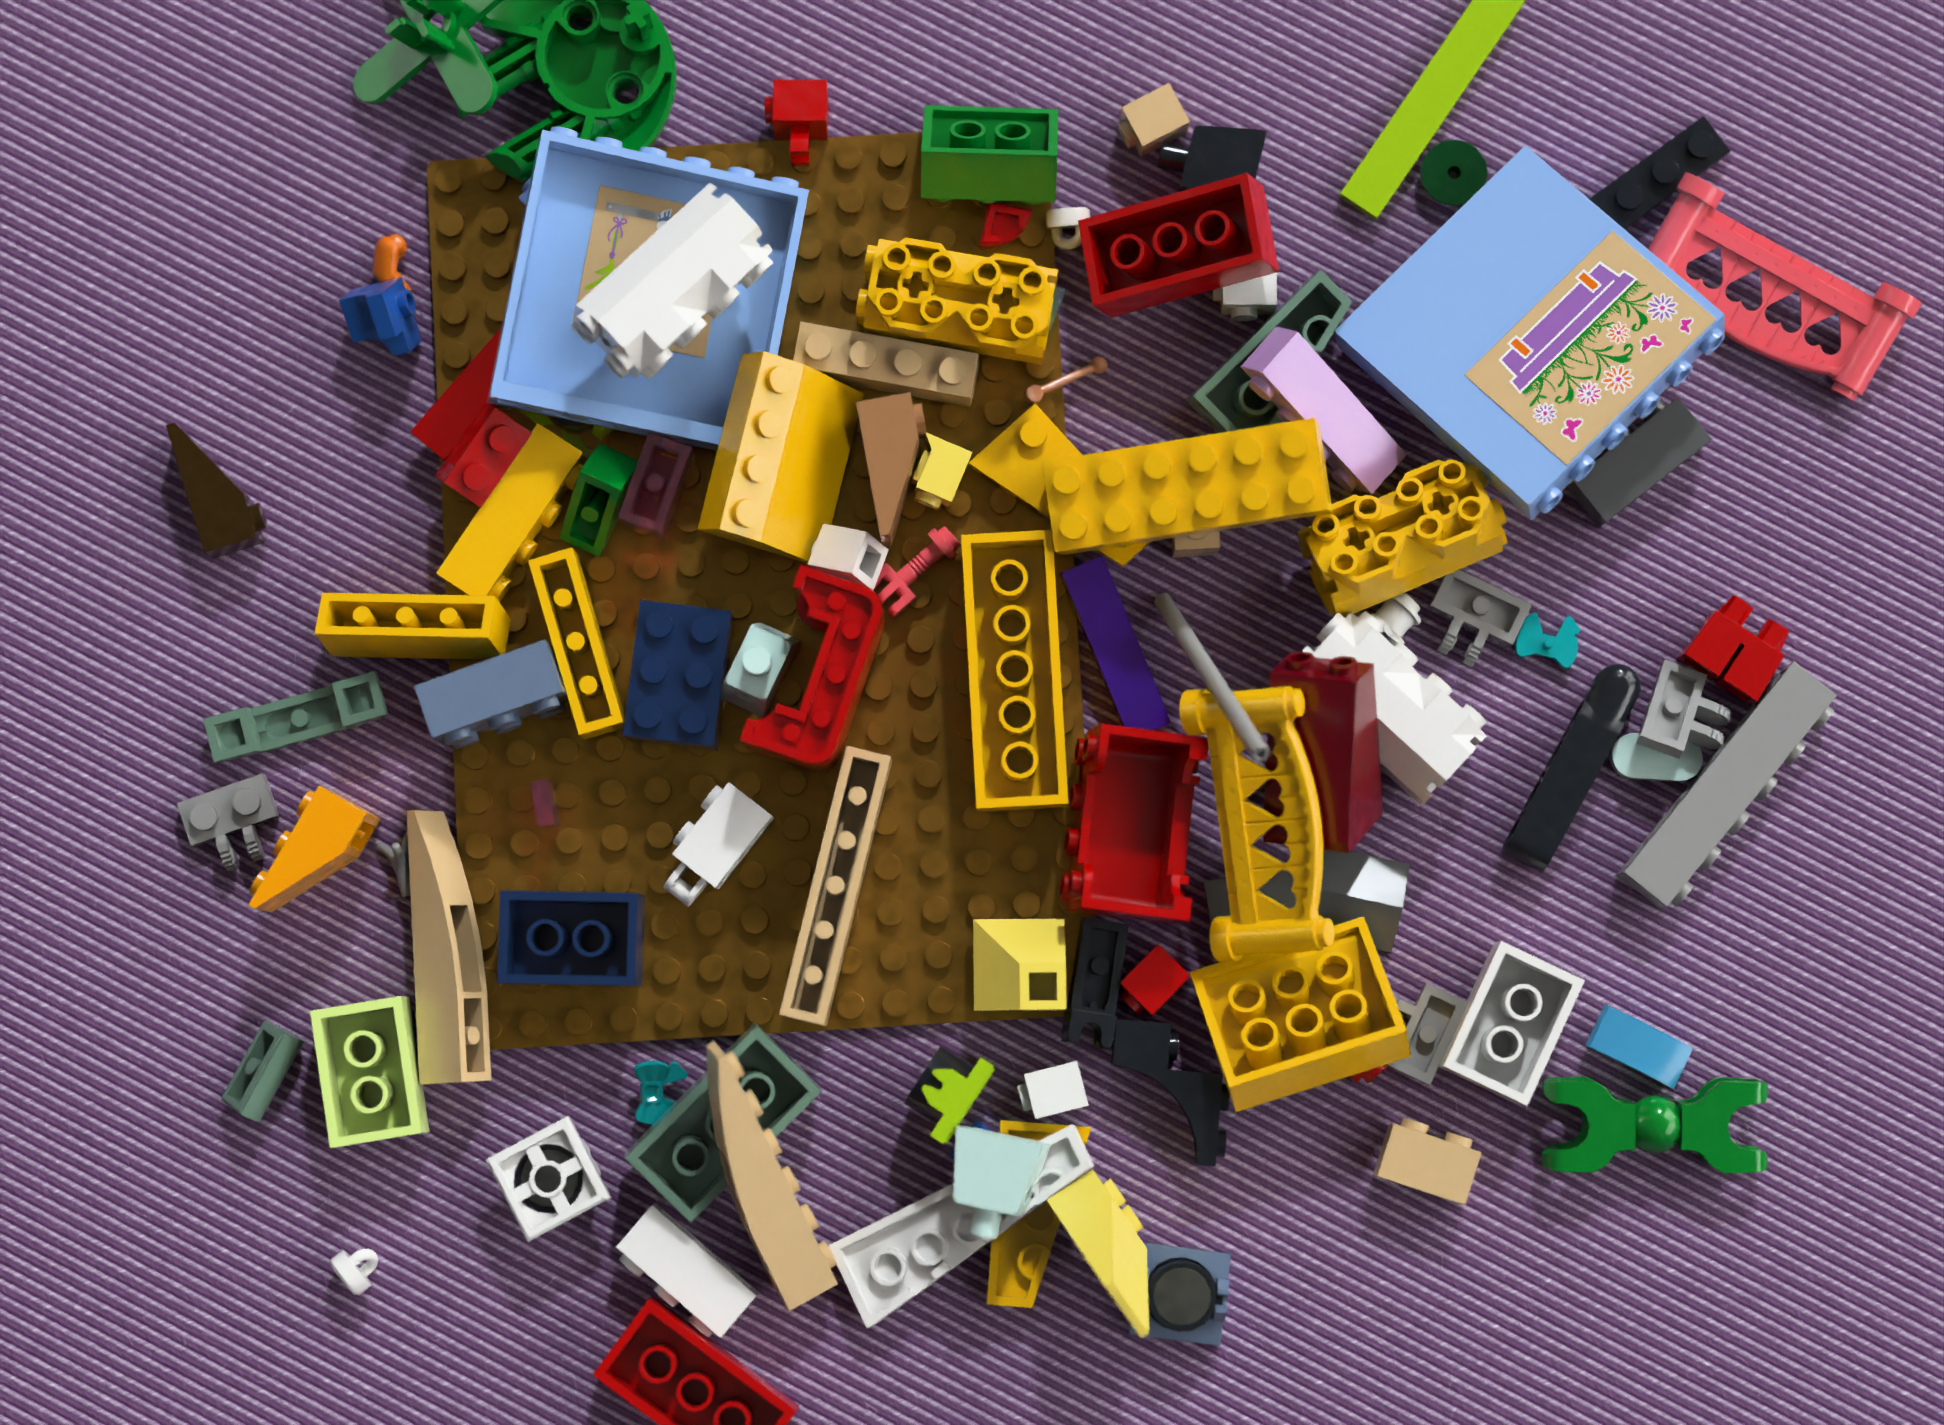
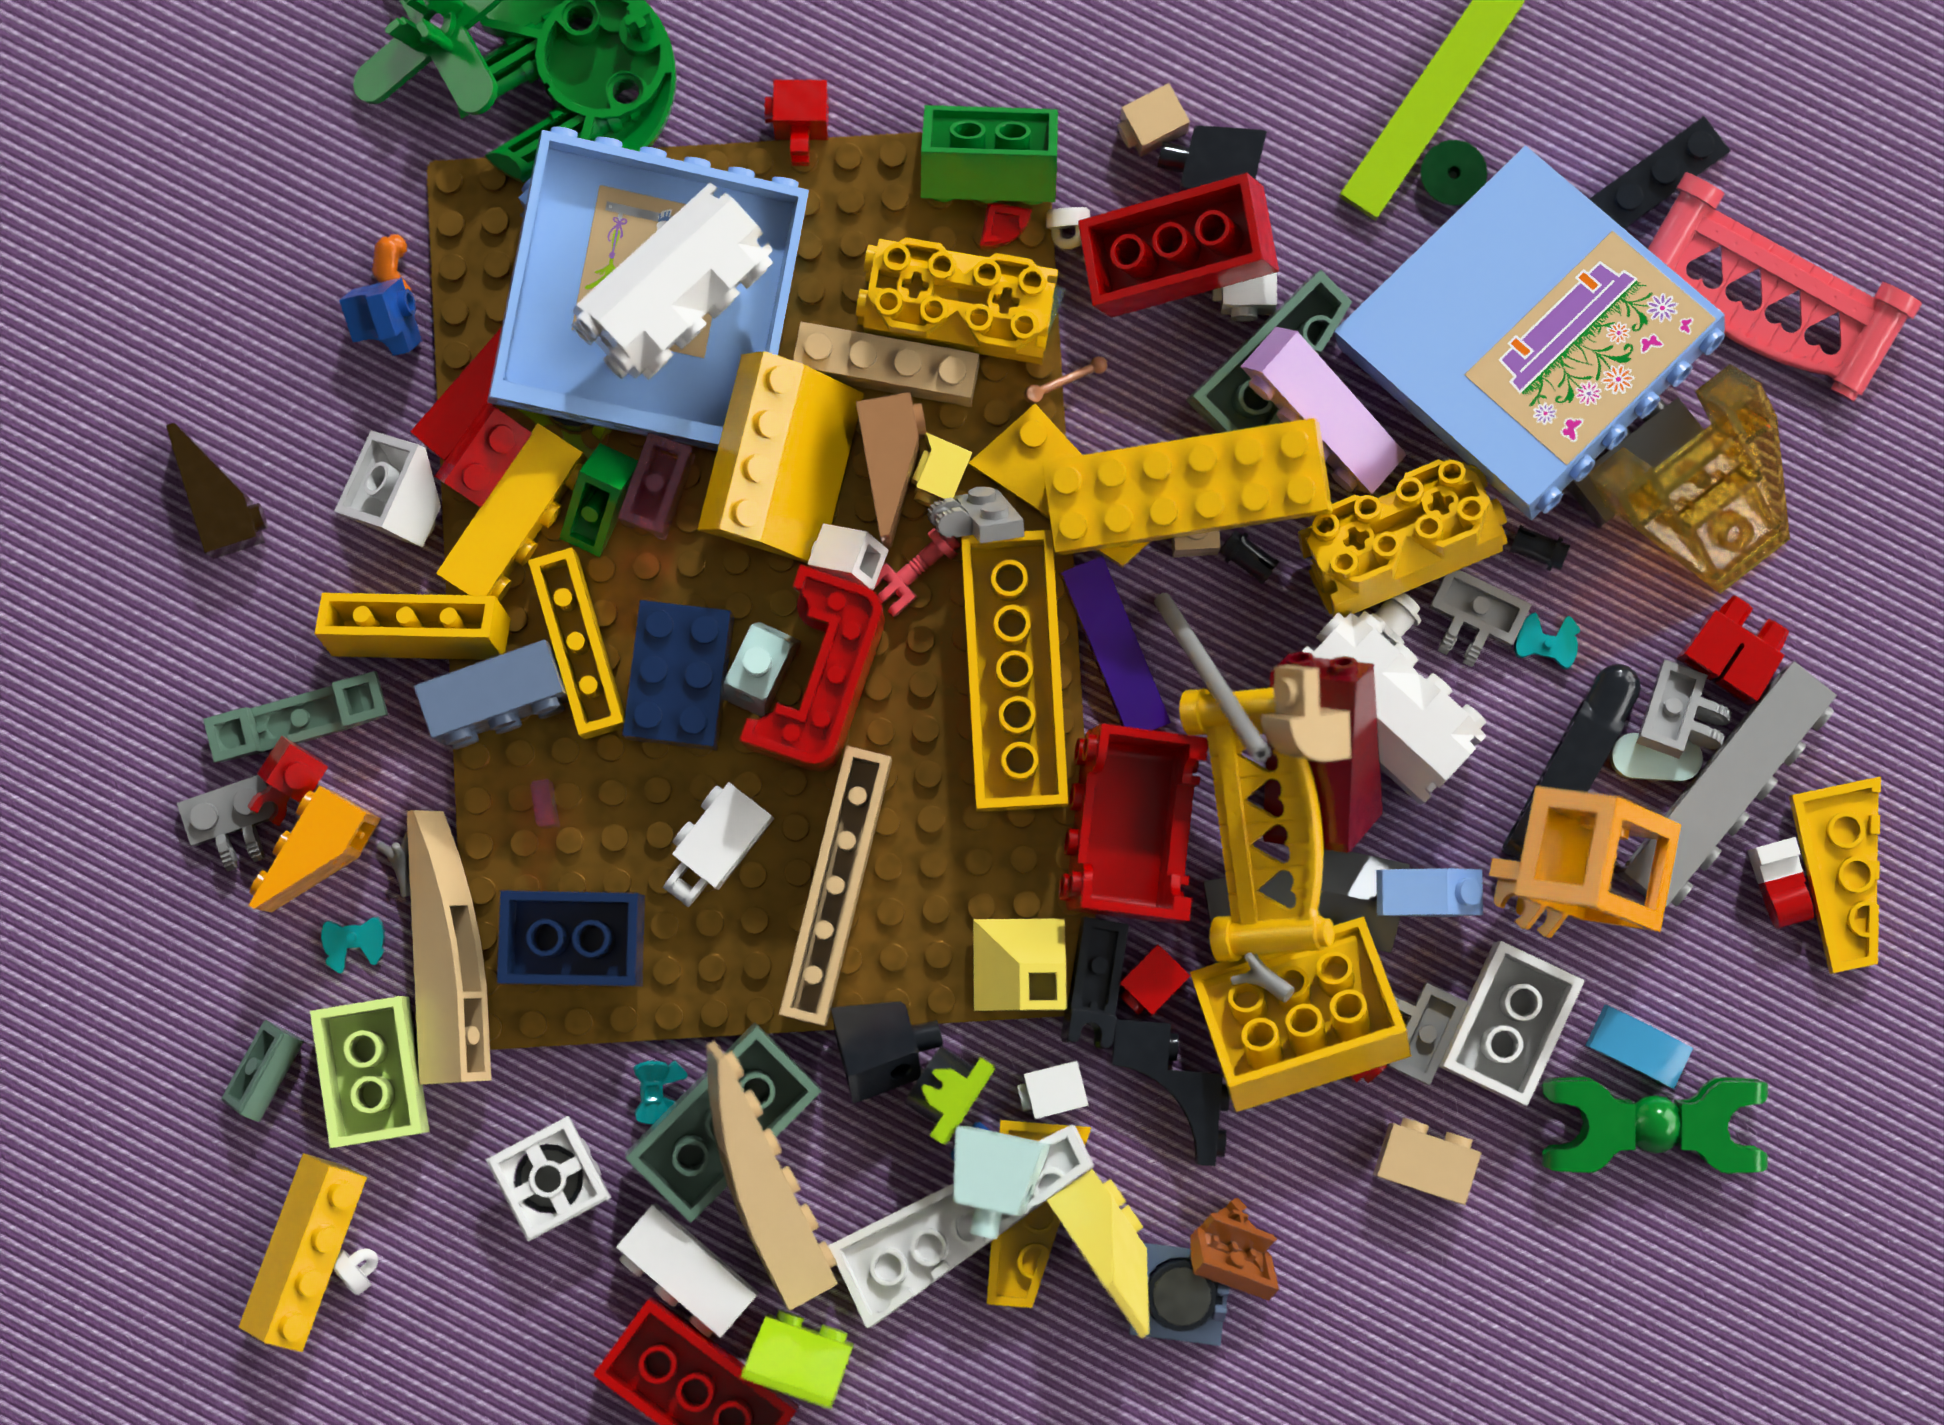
none -> yellow brick [239,1153,367,1352]
none -> red brick [247,736,328,826]
none -> teal piece [321,917,385,973]
none -> white slope [334,430,441,548]
none -> lime slope [741,1309,854,1409]
none -> black torso [831,1001,943,1103]
none -> light grey hinge [927,487,1024,544]
none -> dark orange slope [1190,1197,1279,1301]
none -> black pin [1219,530,1279,584]
none -> light grey bar [1231,952,1295,1003]
none -> tan brick [1261,665,1351,761]
none -> light blue slope [1376,868,1483,917]
none -> light orange piece [1489,786,1681,938]
none -> black pin [1509,525,1570,571]
none -> clear yellow wedge [1588,364,1790,594]
none -> leg [1747,837,1814,929]
none -> yellow wing [1789,776,1881,974]

